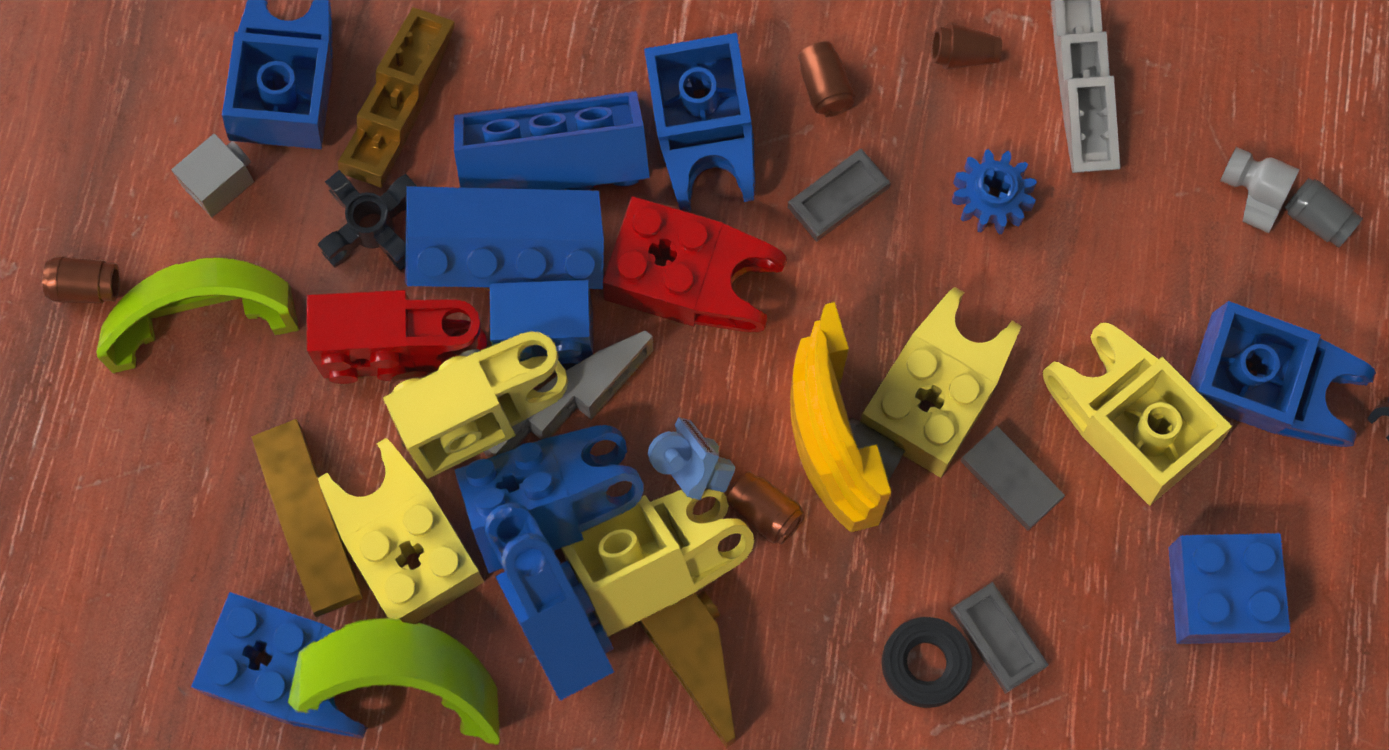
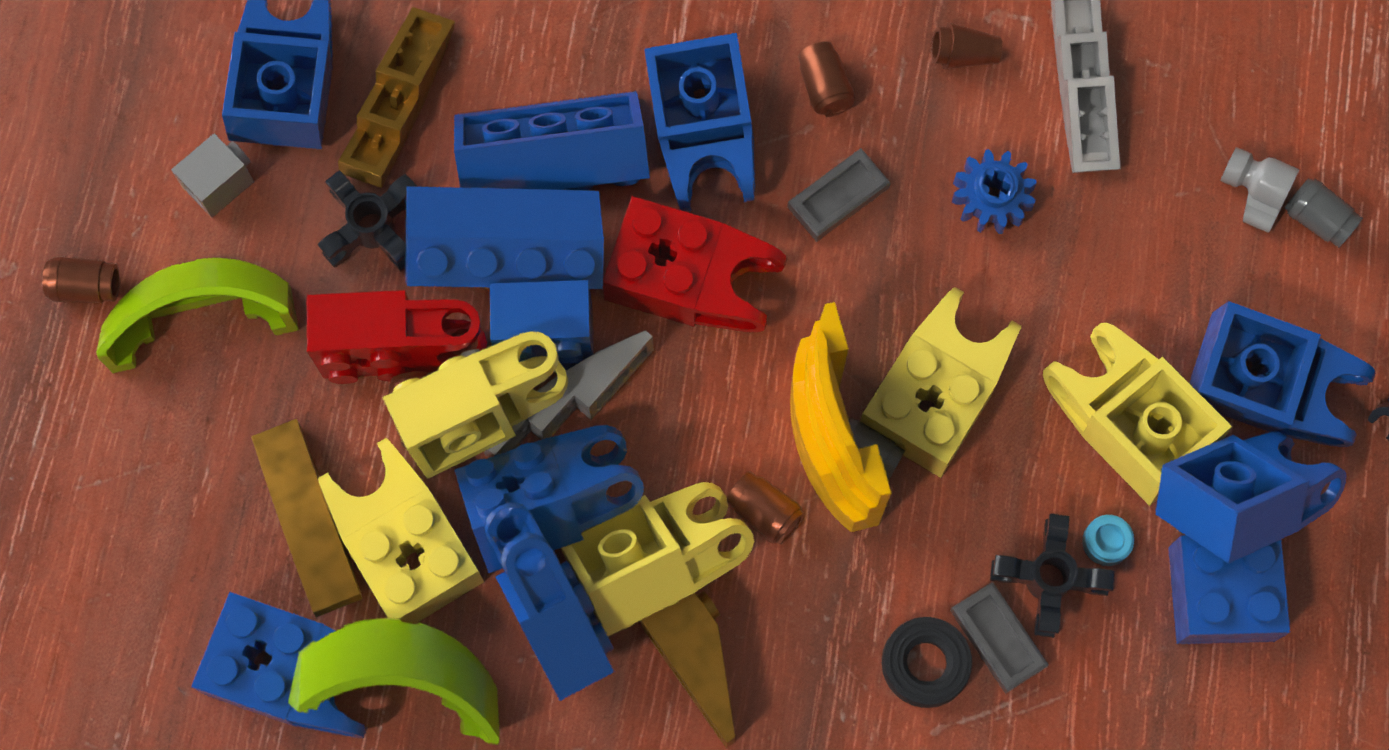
medium blue hips [648,417,735,500] -> none
flat silver tile [961,426,1065,531] -> none
none -> black pin [990,514,1115,638]
none -> medium azure tile [1082,515,1134,566]
none -> blue brick [1155,431,1347,563]

